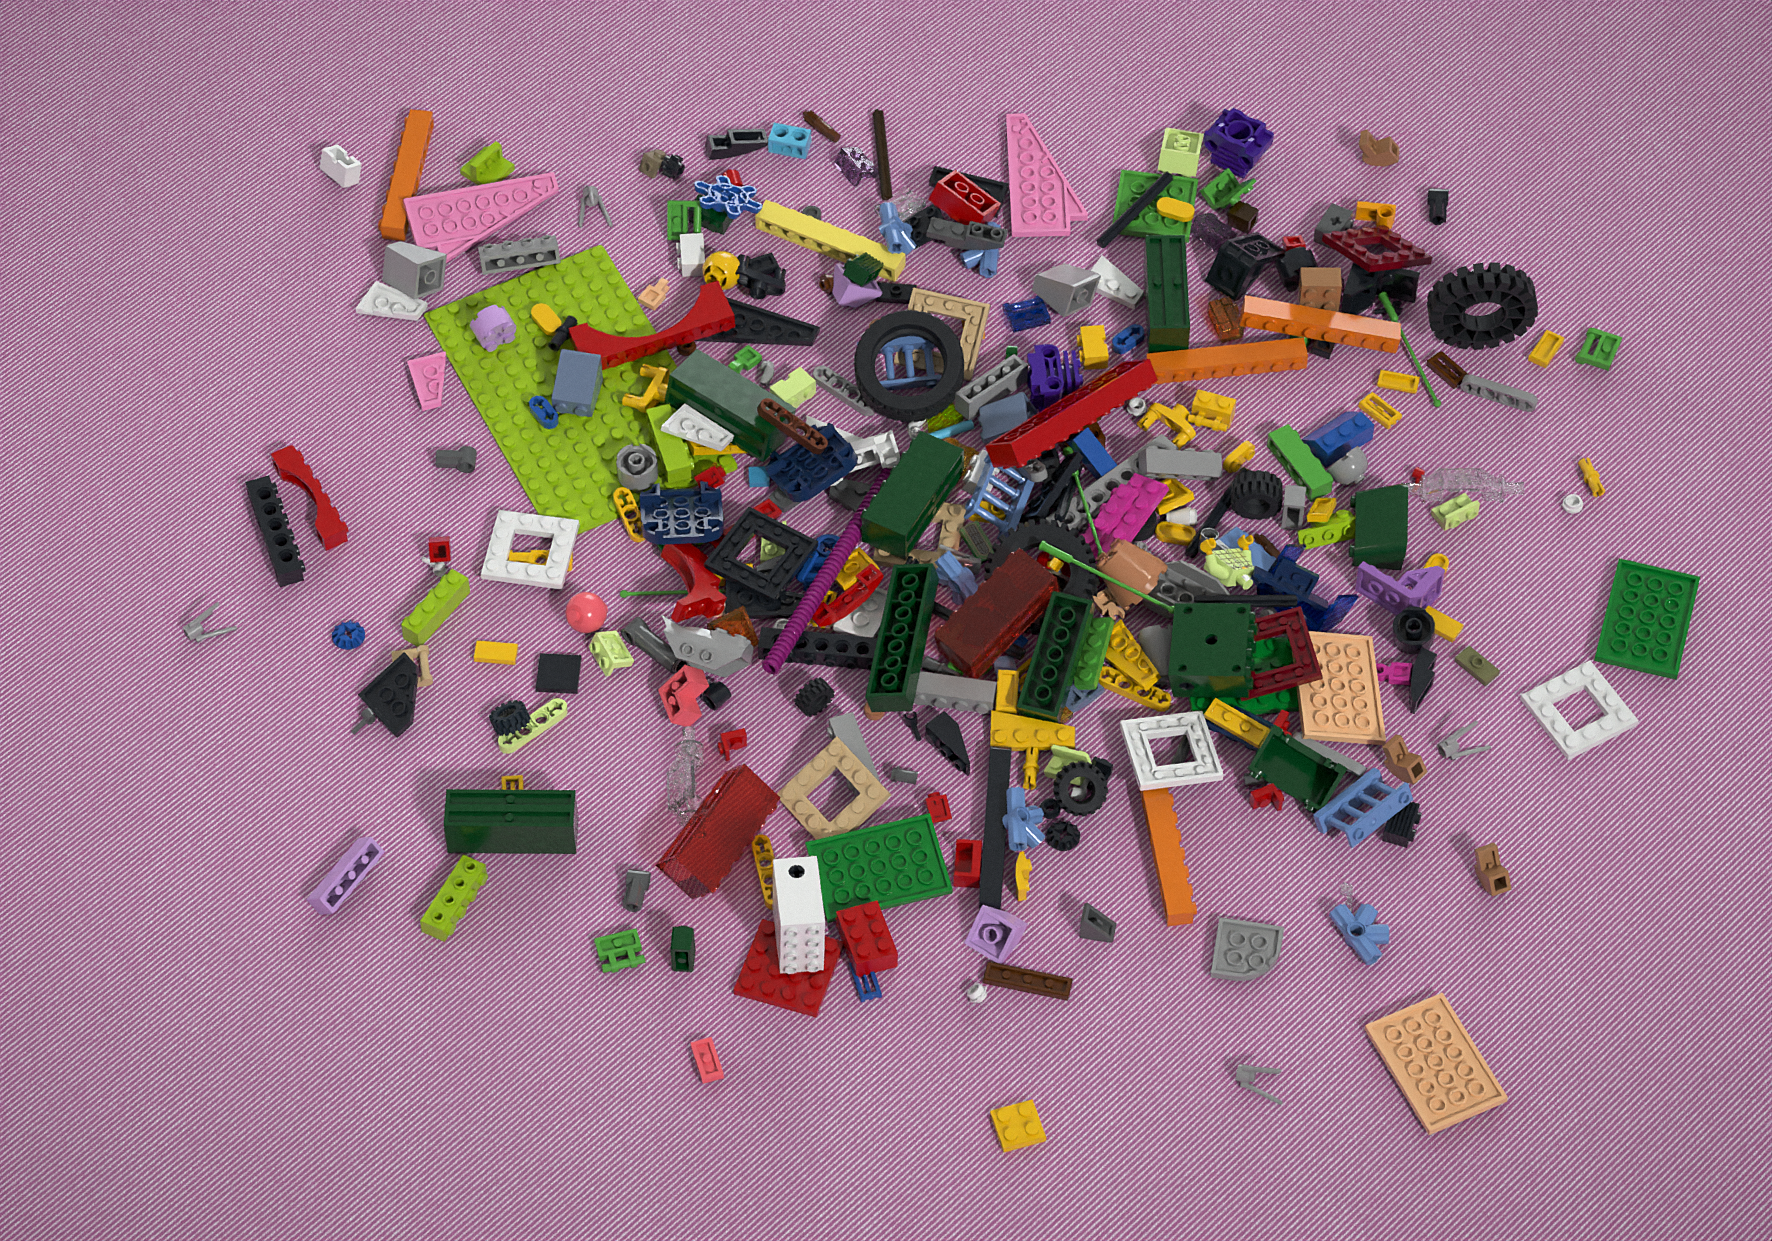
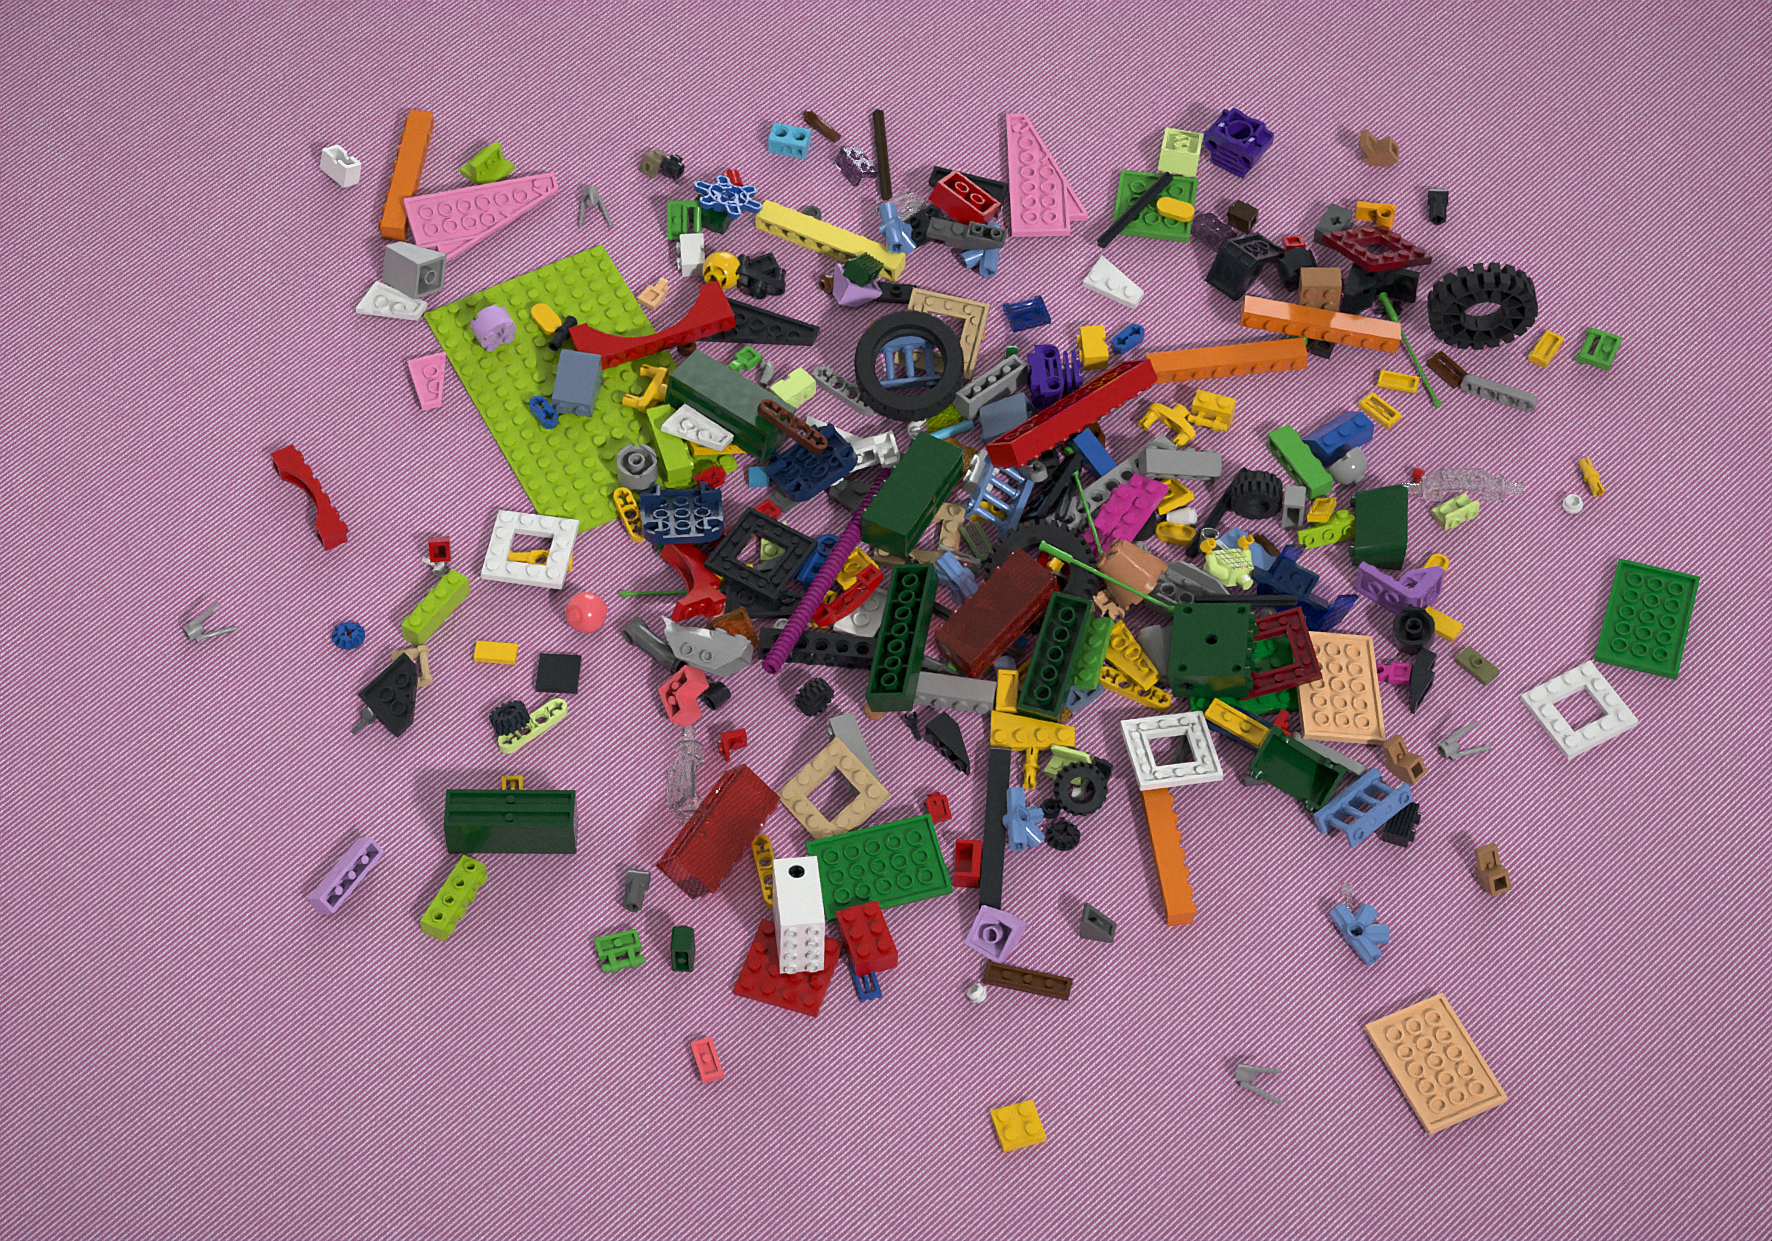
black brick [245,475,306,587] -> none
dark grey piece [435,446,477,473] -> none
light grey brick [478,235,560,275] -> none
yellowish green bracket [589,630,634,676] -> none
black slope [705,129,768,160] -> none
dark grey pin [891,766,918,785] -> none
yellow slope [1015,851,1032,901] -> none
light grey slope [1032,263,1101,317] -> none
white plate [1127,398,1147,416] -> none
dark green brick [1143,235,1190,353] -> none
bright green bracket [1200,168,1256,210] -> none
clear orange brick [1207,296,1246,343] -> none
light grey plate [1210,917,1284,981] -> none
yellow plate [1222,441,1255,473] -> none
red bracket [1249,783,1284,811] -> none

